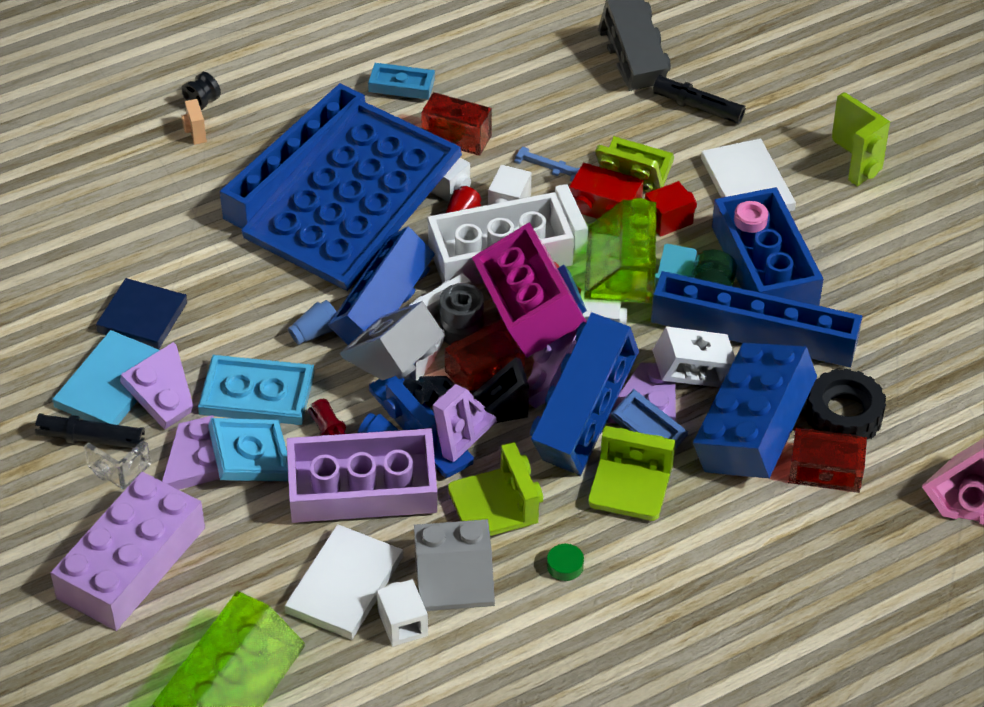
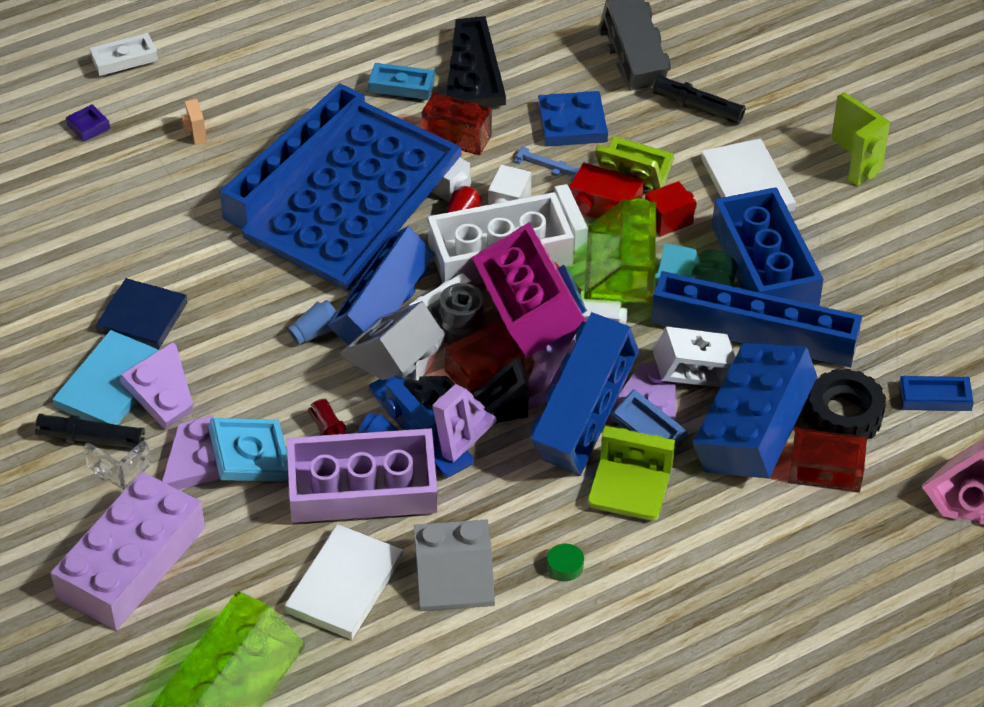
black wheel [181,71,221,110] -> none
medium azure tile [198,355,315,425] -> none
white brick [377,579,428,647] -> none
lime bracket [448,442,543,536] -> none
bright pink tile [734,201,768,233] -> none
none -> dark purple tile [66,104,110,142]
none -> white plate [90,33,158,76]
none -> black wing [445,16,506,112]
none -> blue plate [538,91,608,147]
none -> blue tile [899,376,974,411]

